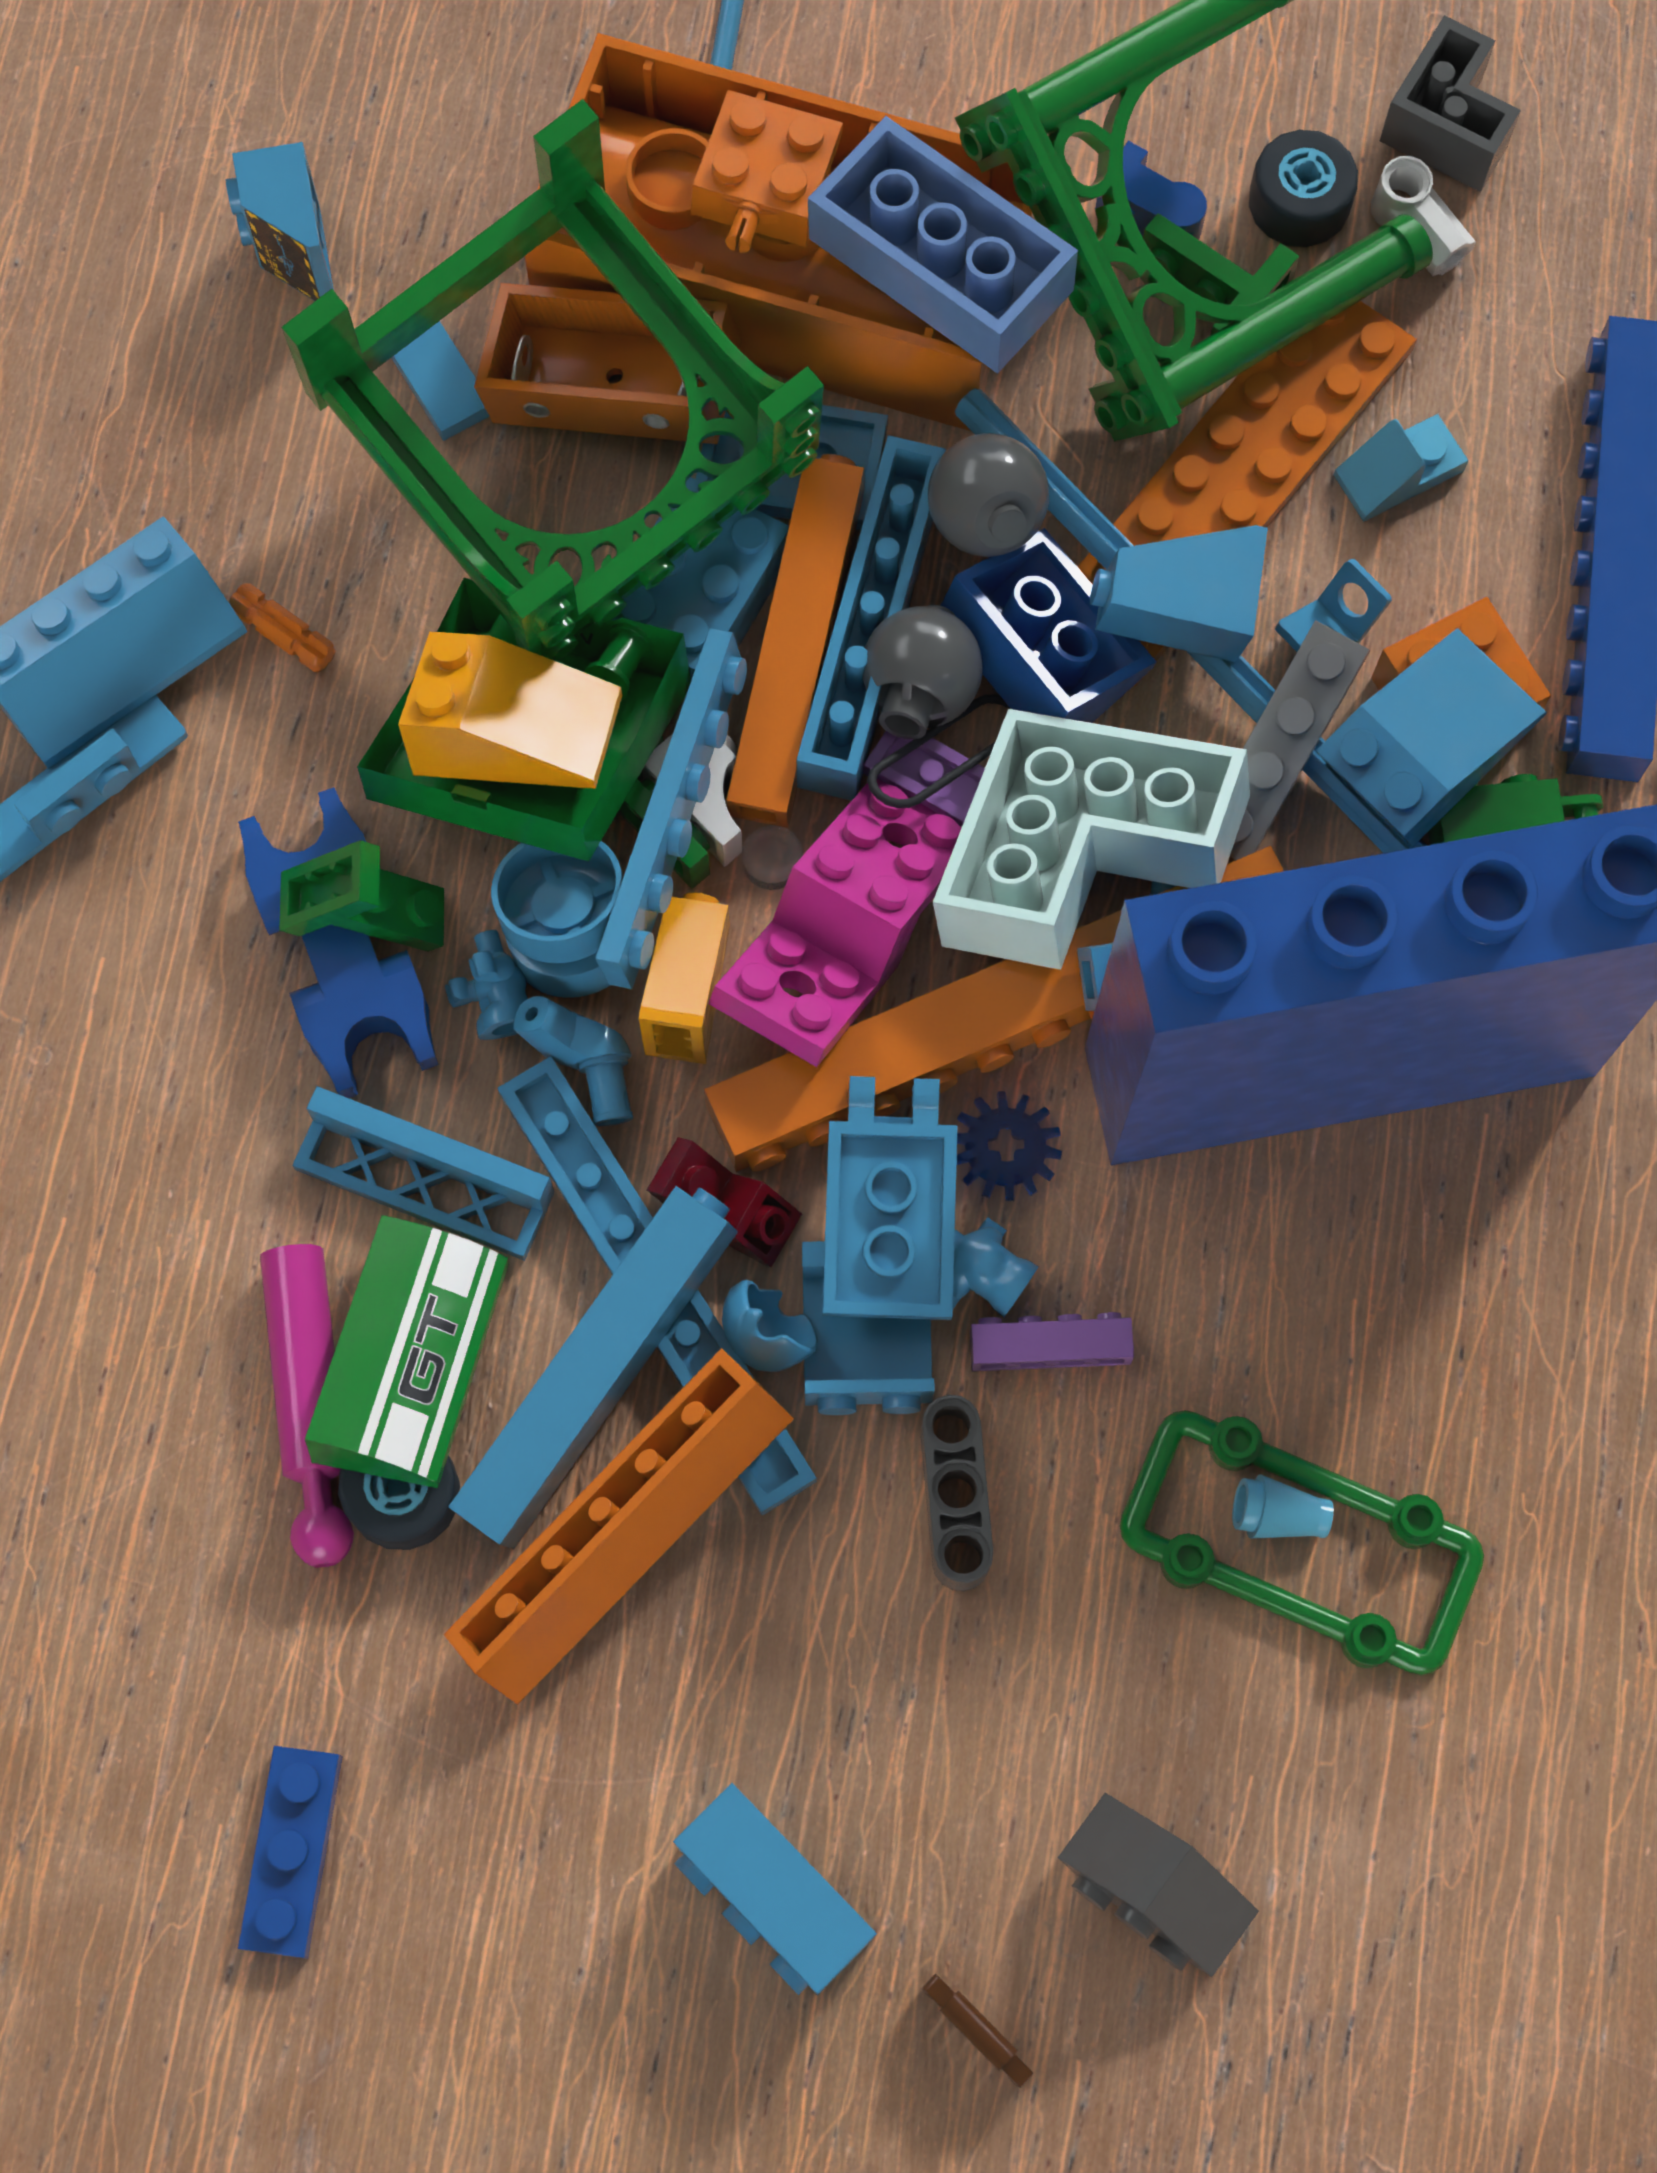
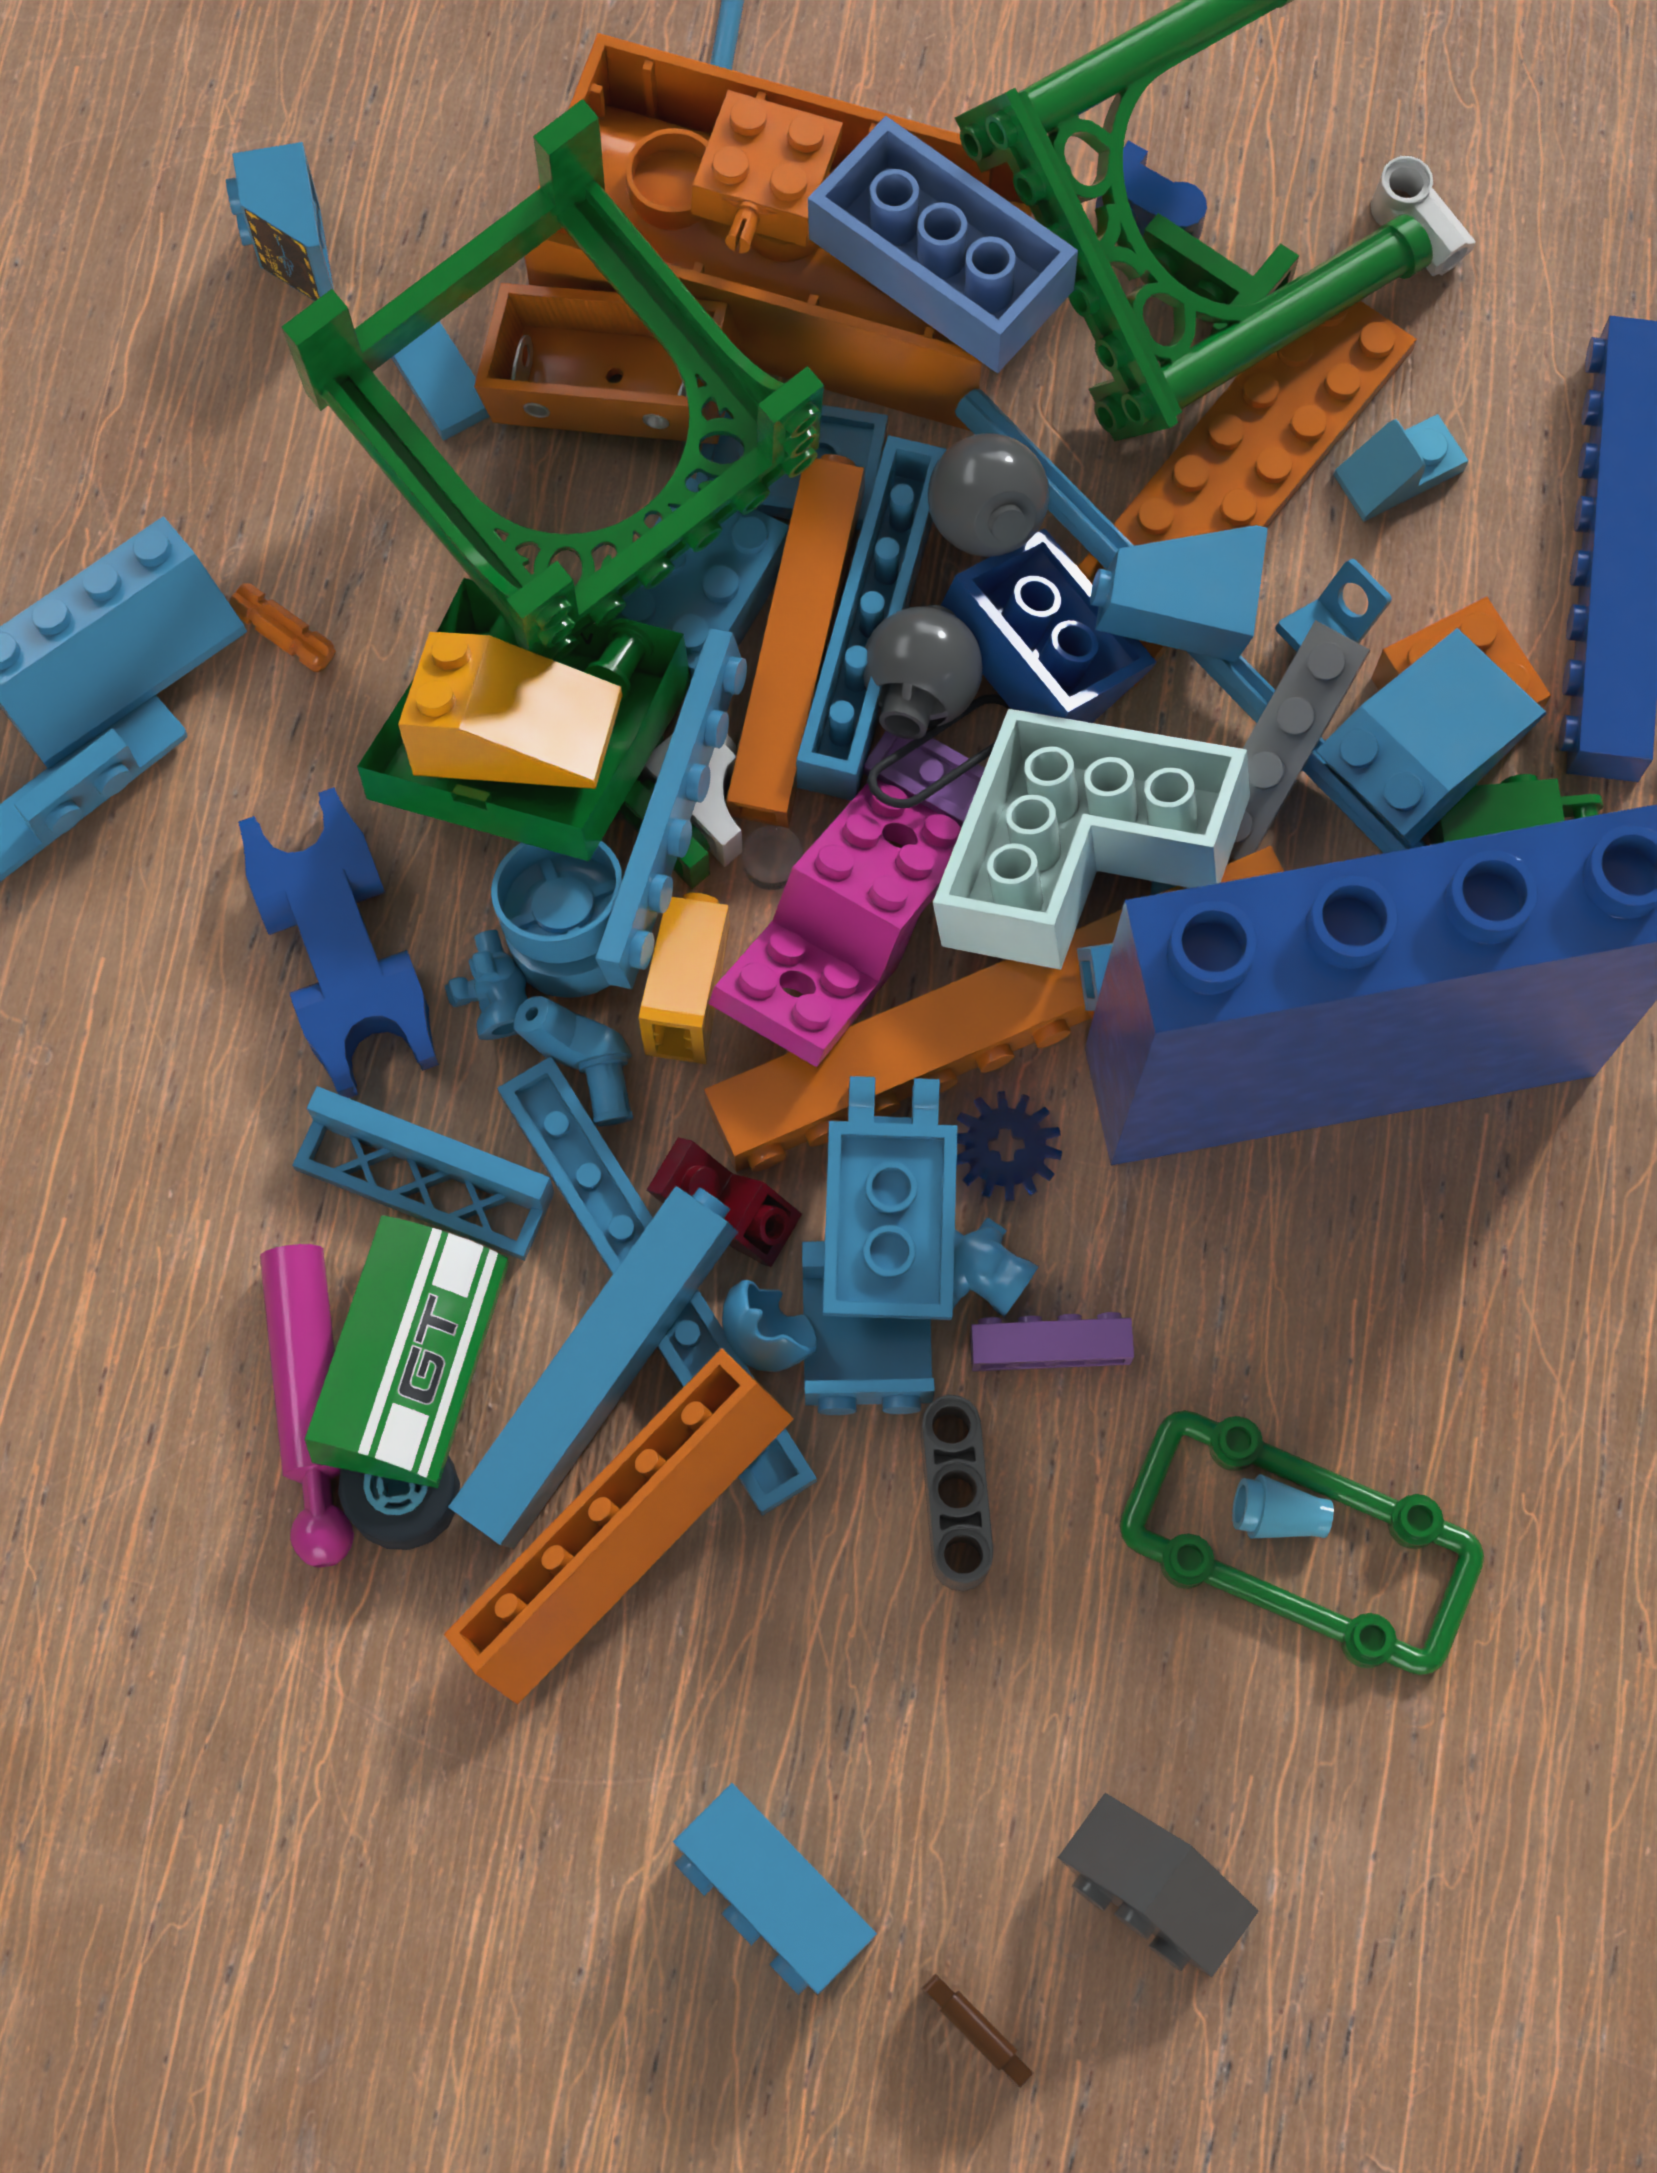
blue plate [238,1746,343,1959] -> none
green bracket [279,840,444,952] -> none
black wheel [1249,129,1358,247] -> none
dark grey brick [1379,15,1521,192] -> none

